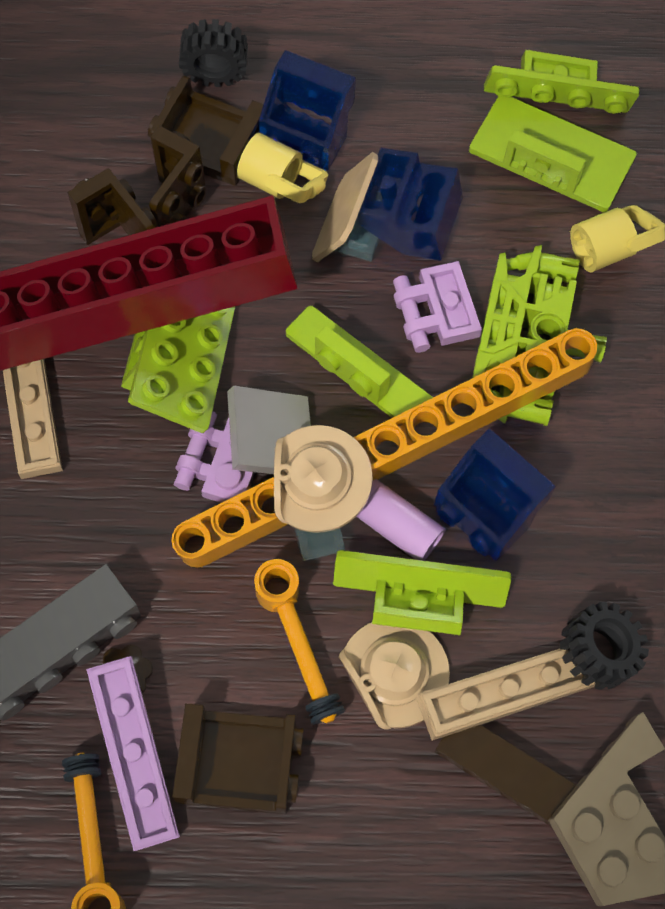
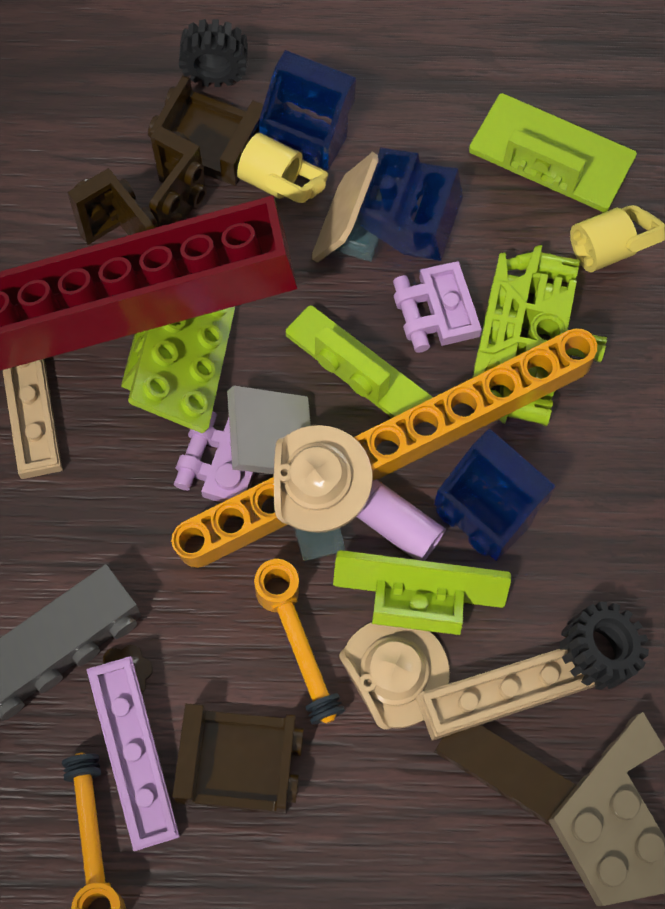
lime bracket [484,50,639,114] -> none

